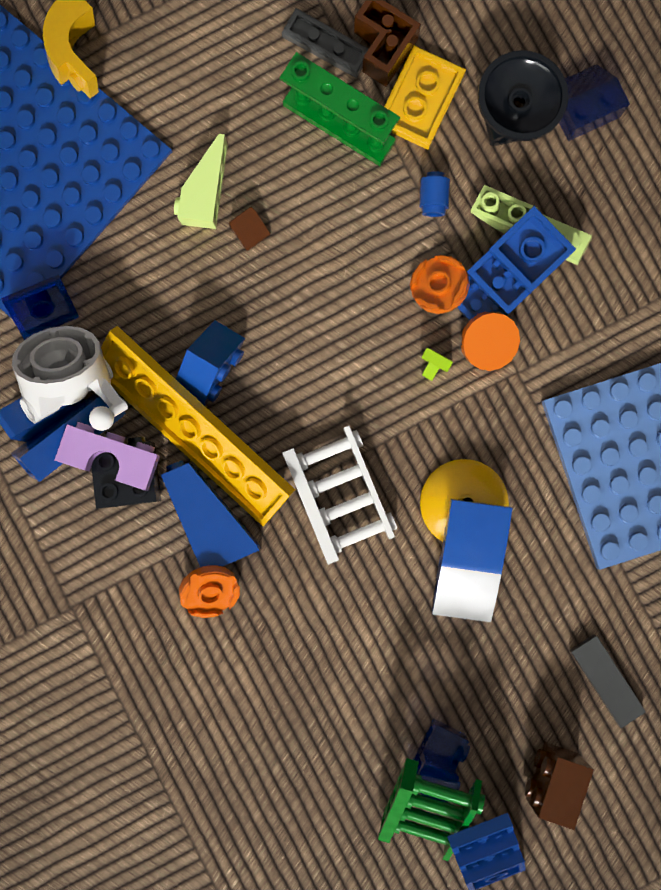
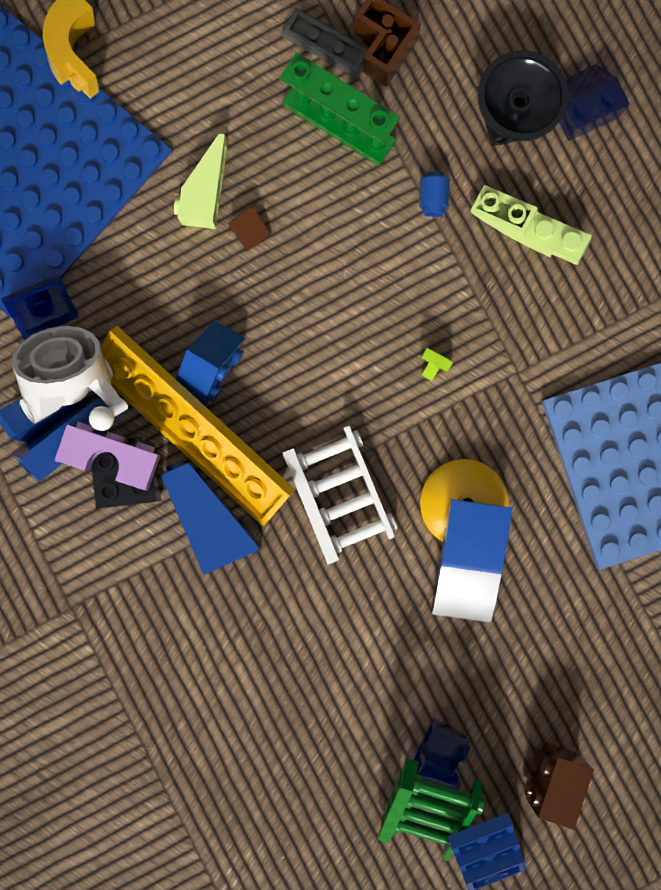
orange tile [179,565,240,618] -> none
yellow tile [384,45,466,150] -> none
orange tile [410,255,470,314] -> none
blue slope [457,206,576,320] -> none
orange tile [461,311,520,371] -> none
dark grey tile [569,634,646,728] -> none

